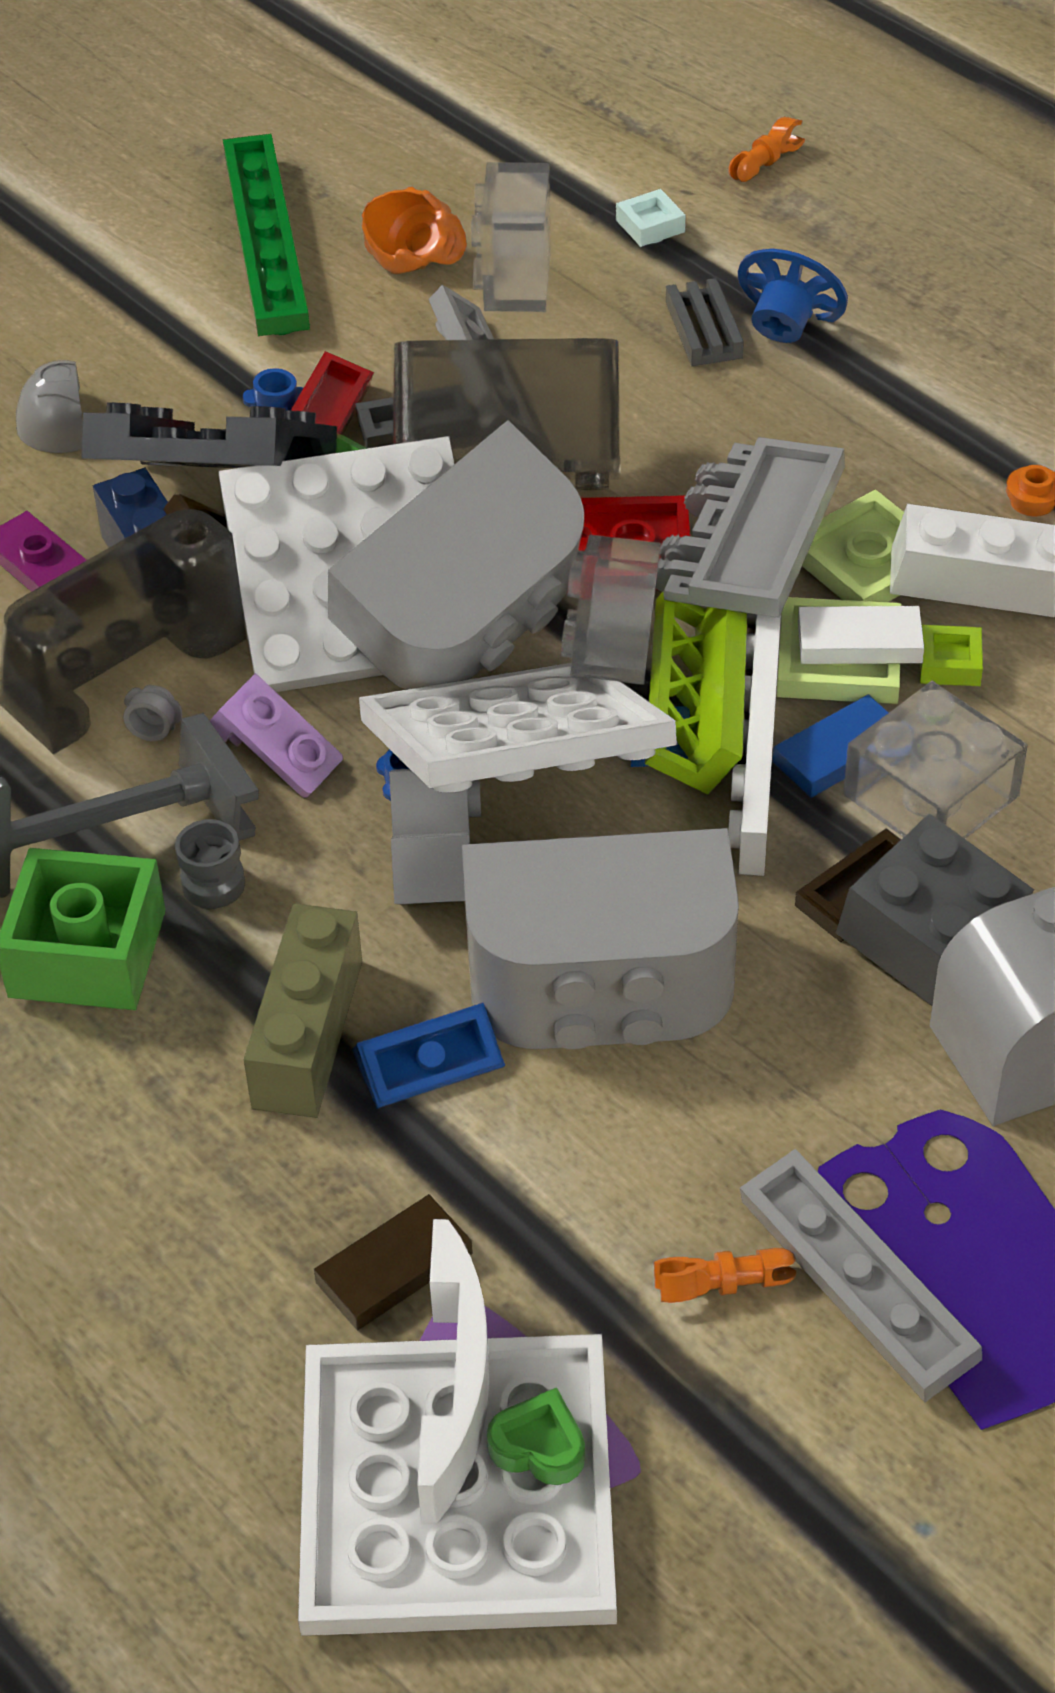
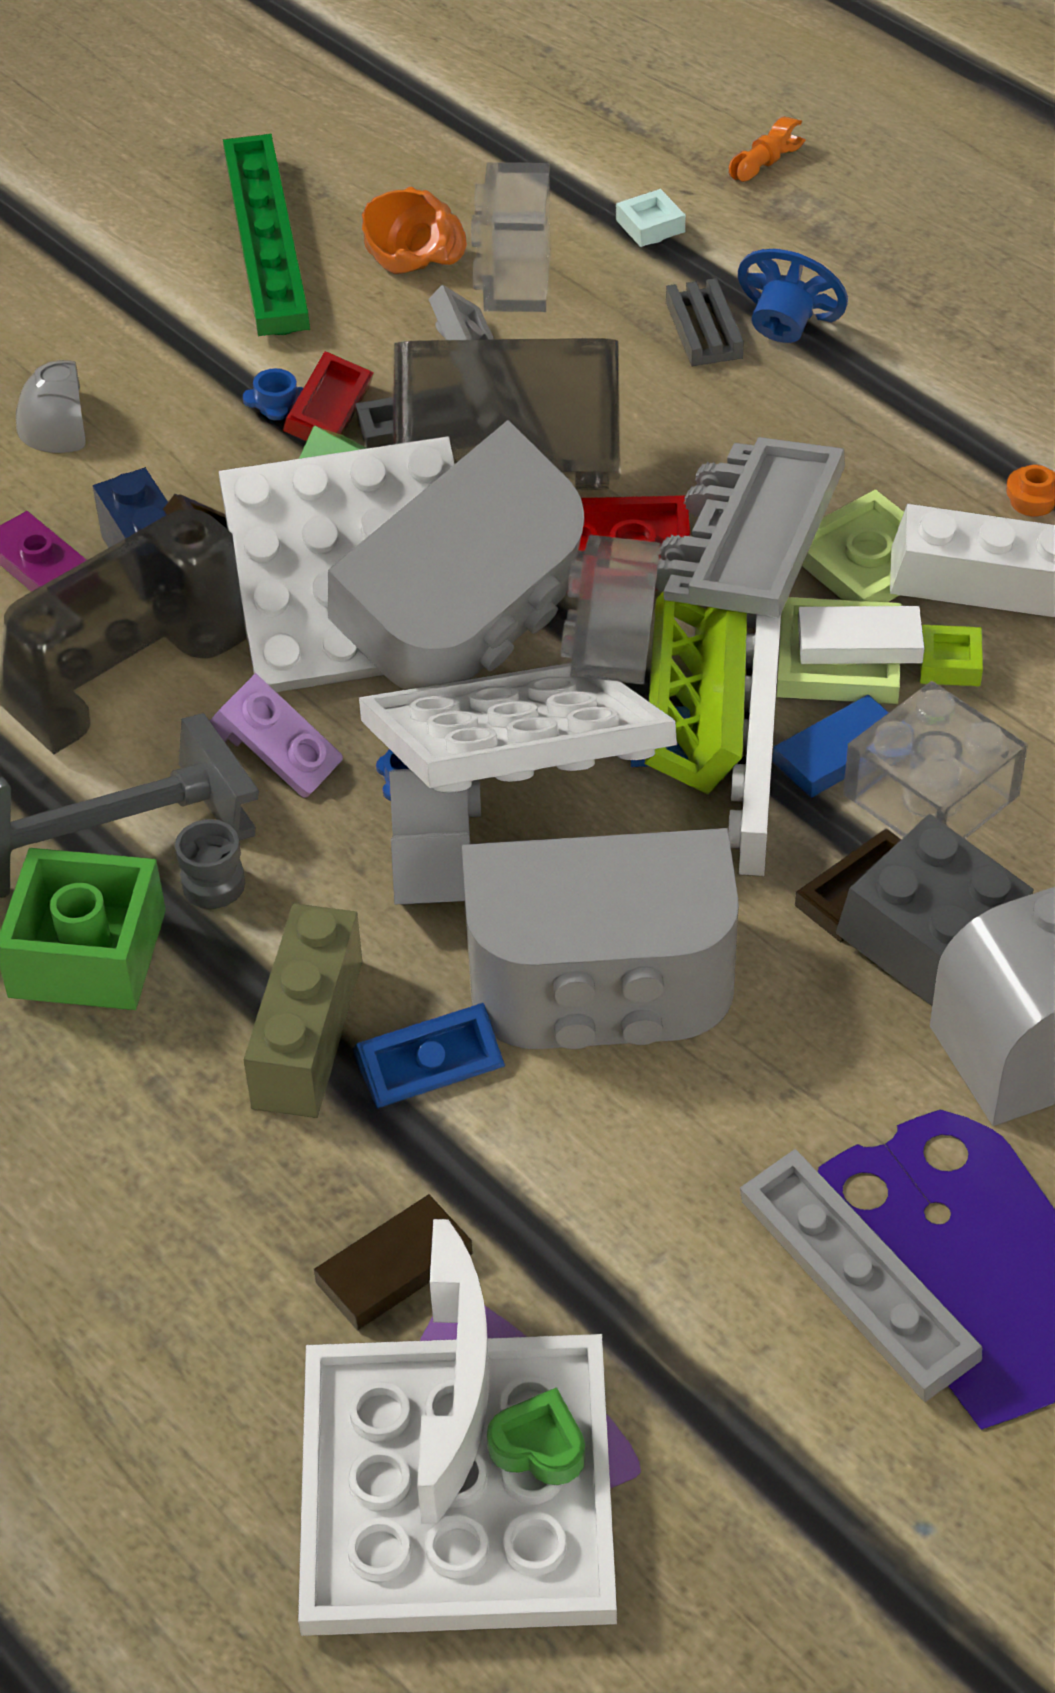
black piece [82,402,337,468] -> none
light grey plate [123,685,182,741] -> none
orange piece [654,1248,796,1303] -> none

